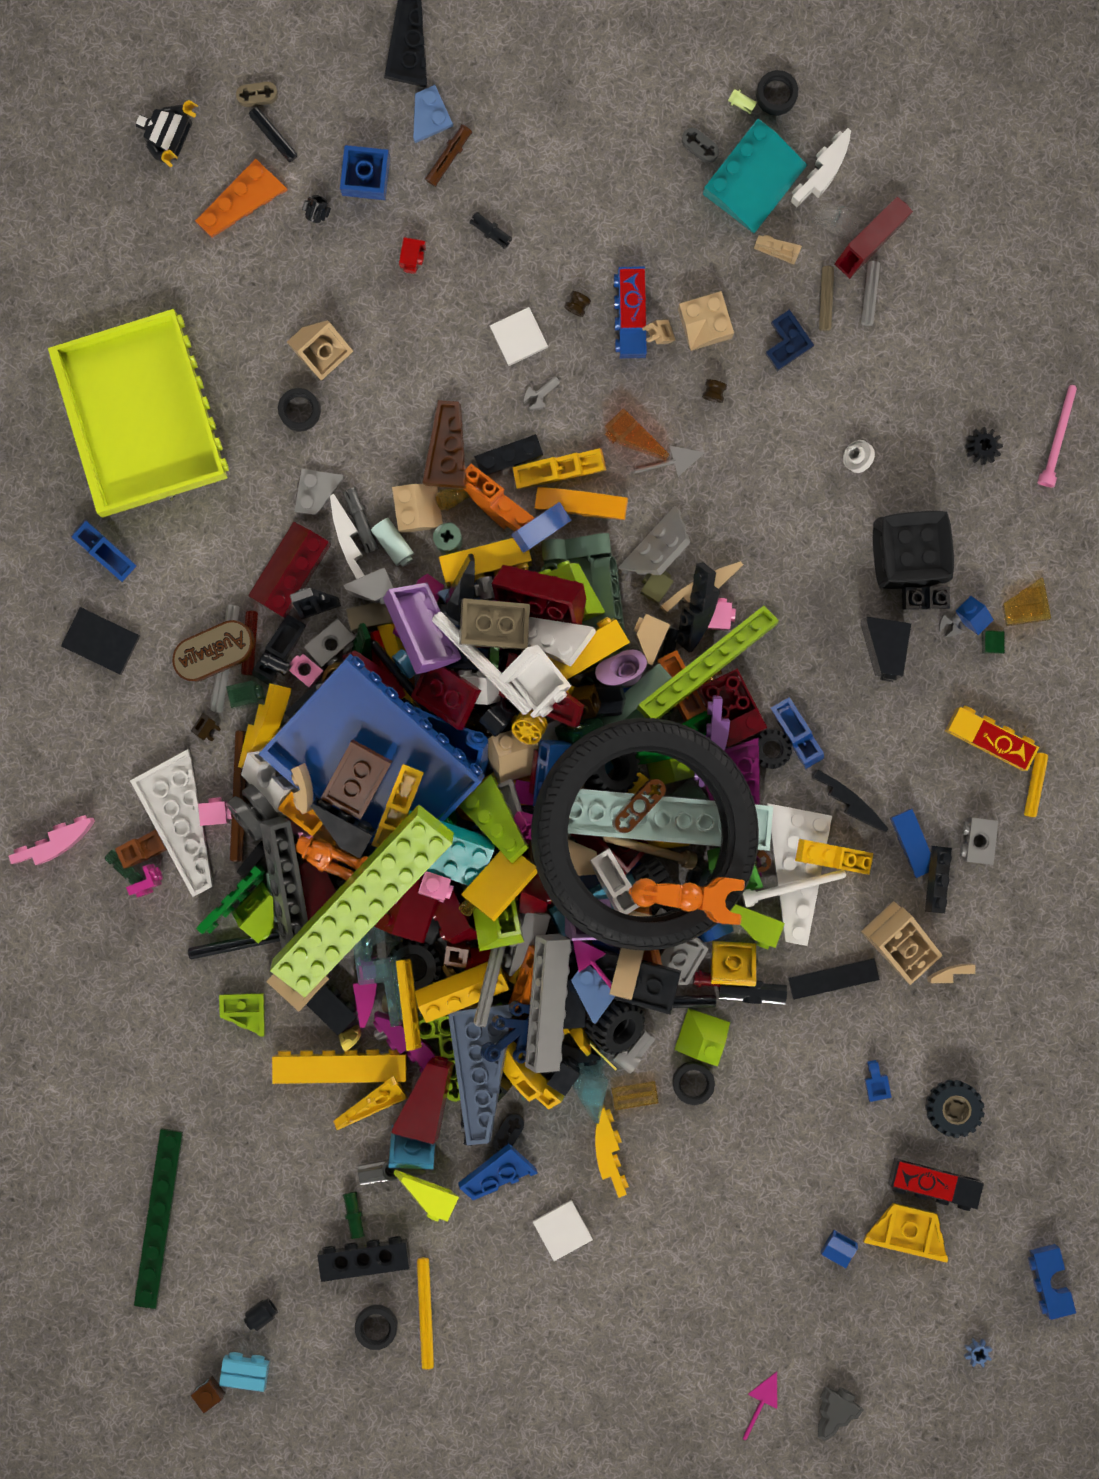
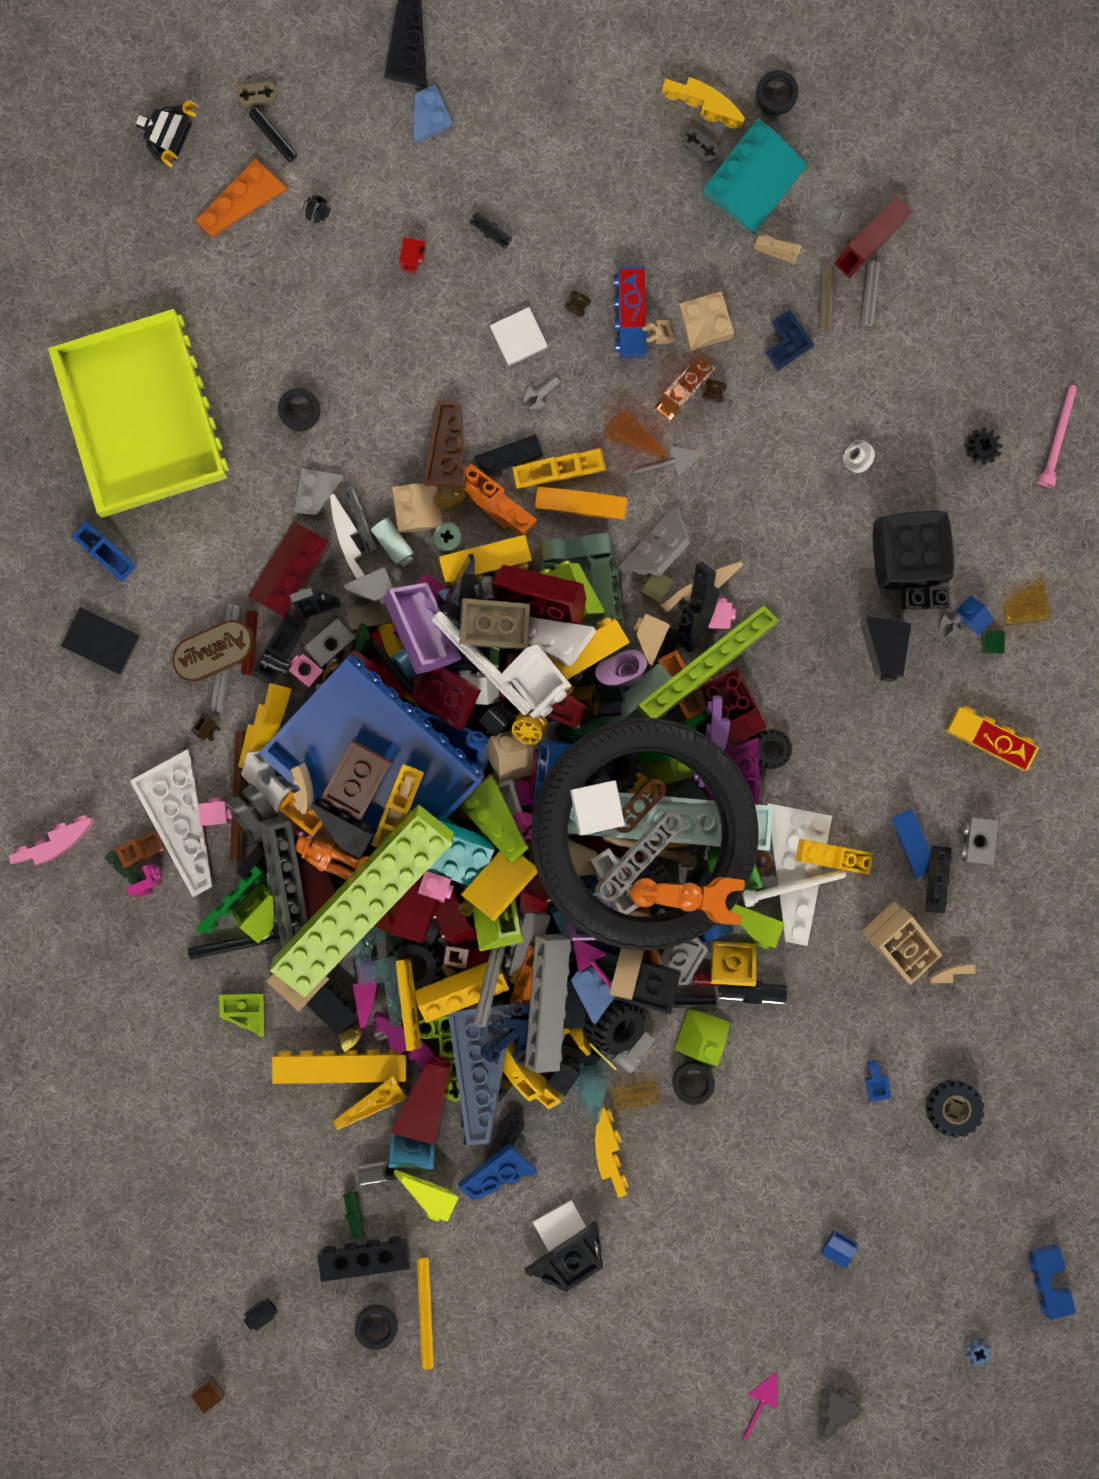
dark green plate [134,1128,184,1309] -> none
medium azure brick [219,1352,270,1392] -> none
clear green piece [226,681,265,710] -> none
tan slope [287,320,353,381] -> none
blue brick [340,145,390,200] -> none
reddish brown pin [424,124,472,187] -> none
slope [511,502,571,553] -> none
yellowish green pin [728,89,757,114] -> none
blue slope [771,697,825,769] -> none
black tile [788,958,880,1000] -> none
white slope [791,128,851,207] -> none
black slope [812,770,888,832] -> none
yellow wing [863,1203,948,1263] -> none
brick [888,1158,984,1211] -> none
yellow axle [1024,753,1048,818] -> none
none -> black wing [524,1221,603,1292]
none -> white tile [570,780,625,835]
none -> light grey beam [595,813,683,901]
none -> clear orange slope [655,355,716,421]
none -> yellow slope [662,77,745,129]

